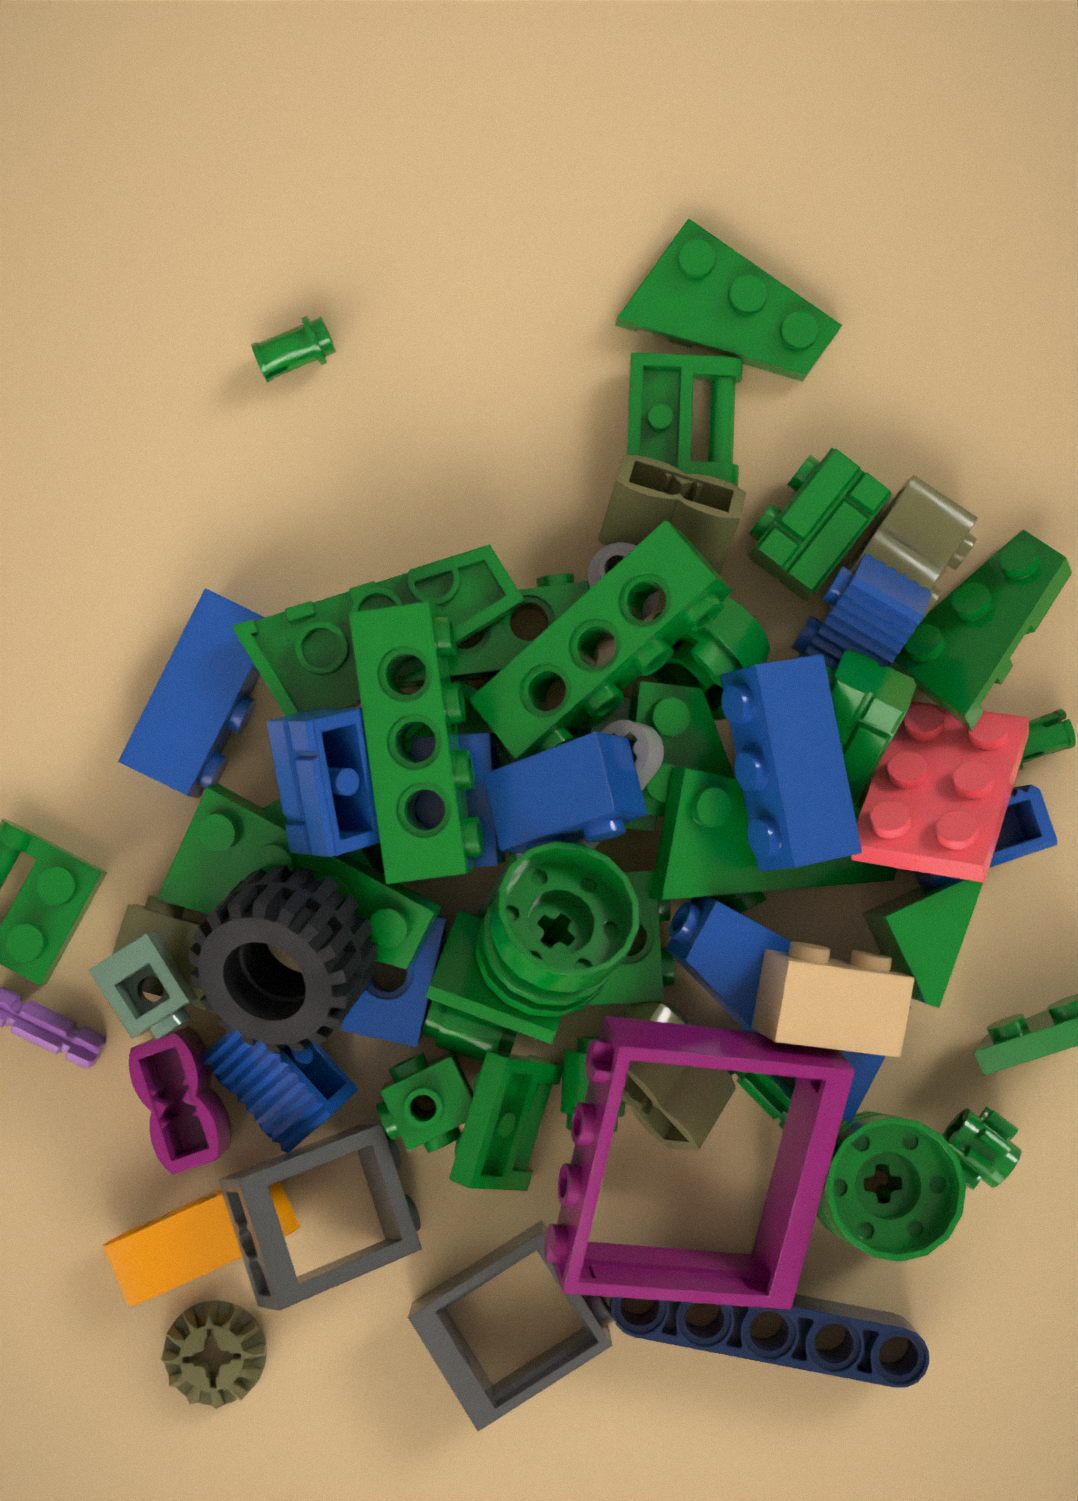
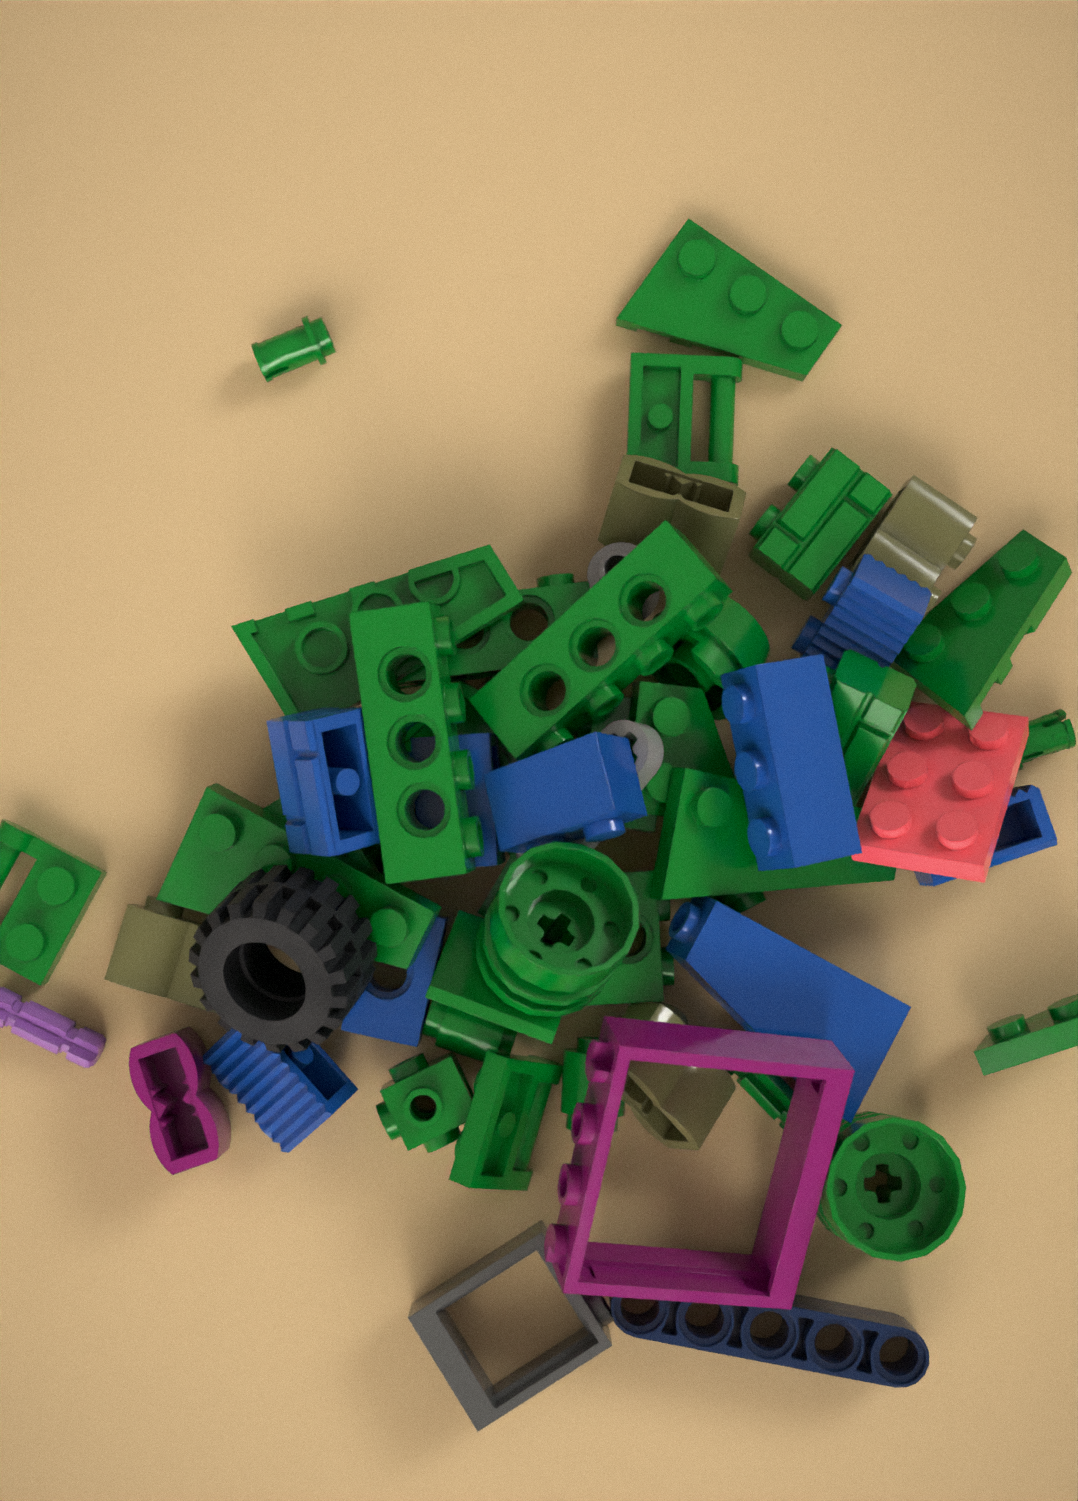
sand green brick [89,932,198,1040] -> none
light orange beam [103,1181,301,1306] -> none
blue brick [118,588,265,798] -> none
olive gear [161,1300,267,1409] -> none
dark grey window [218,1123,422,1311] -> none
tan brick [751,942,915,1058] -> none
green slope [862,878,983,1008] -> none
green gear [942,1107,1021,1190] -> none

